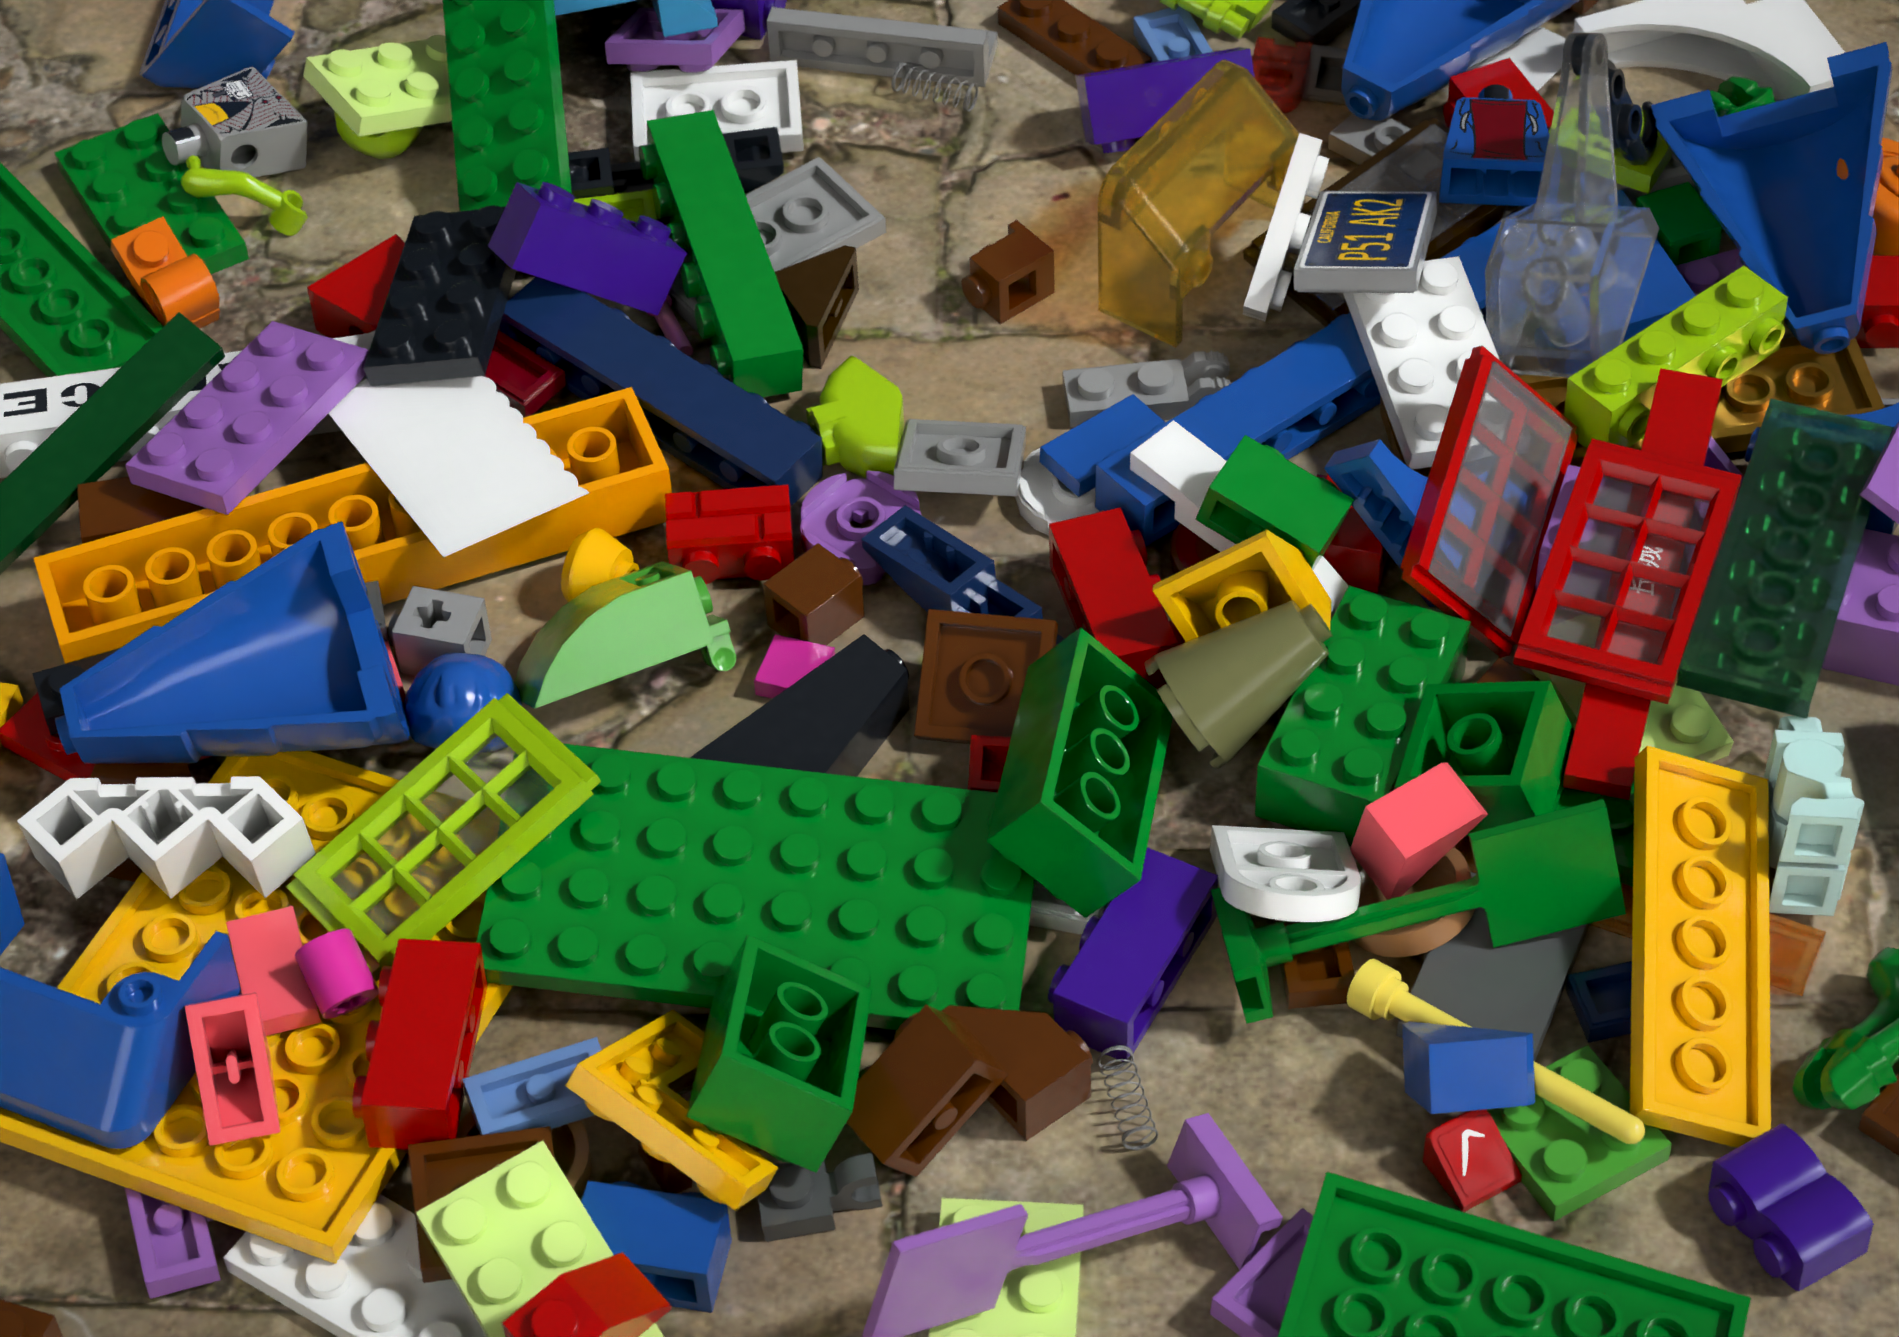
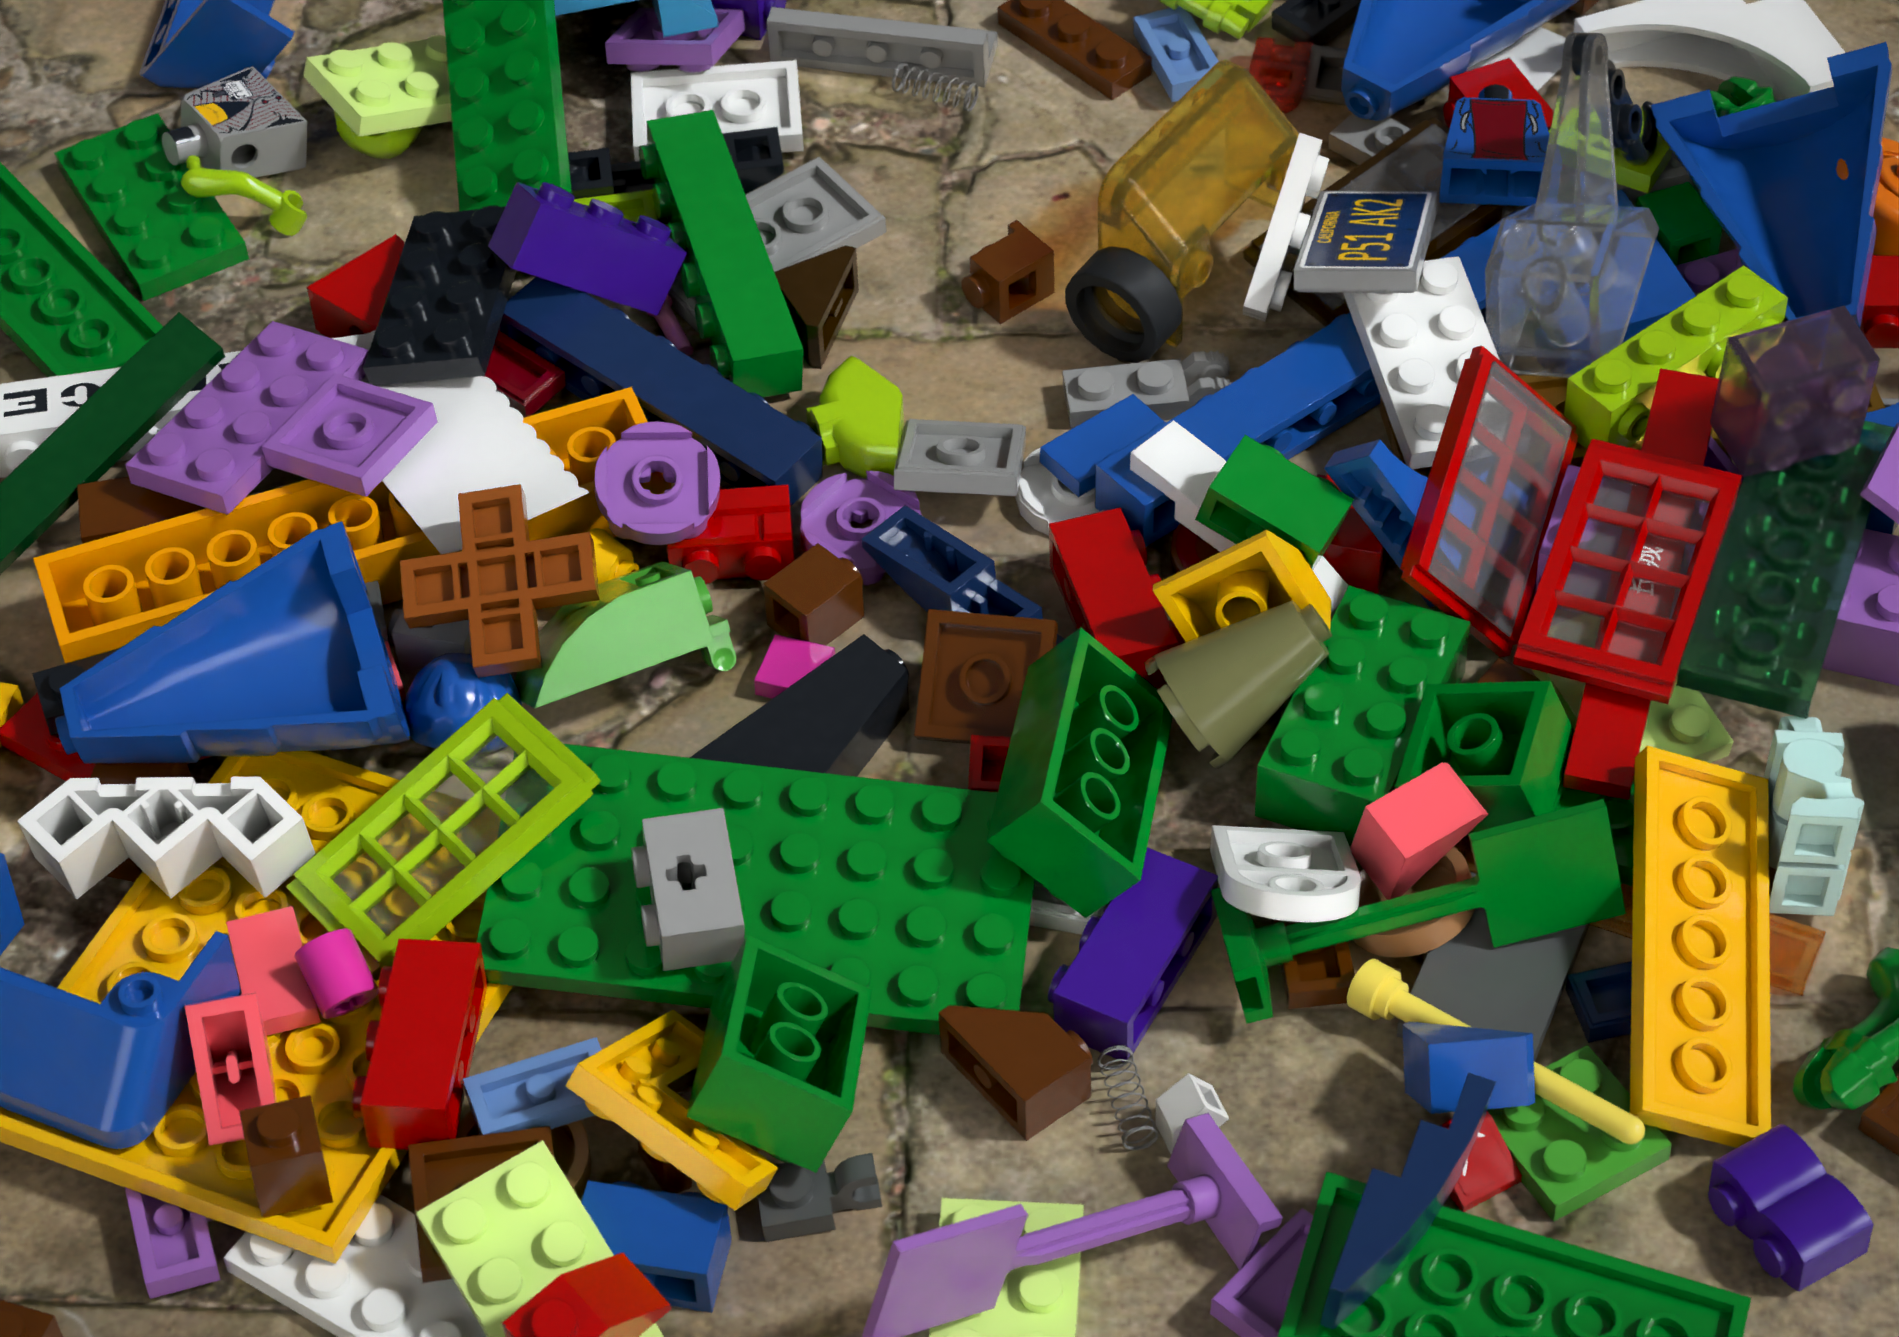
orange plate [111,216,220,329] -> none
reddish brown brick [846,1004,1009,1177] -> none
dark purple brick [1075,47,1260,153] -> none
none -> reddish brown brick [239,1095,333,1218]
none -> medium lavender plate [261,373,438,497]
none -> dark orange plate [400,484,600,678]
none -> medium lavender plate [594,421,720,545]
none -> light grey brick [631,808,745,971]
none -> black tyre [1065,246,1182,363]
none -> white piece [1156,1073,1229,1154]
none -> dark blue slope [1320,1072,1496,1330]
none -> clear purple brick [1710,305,1880,477]

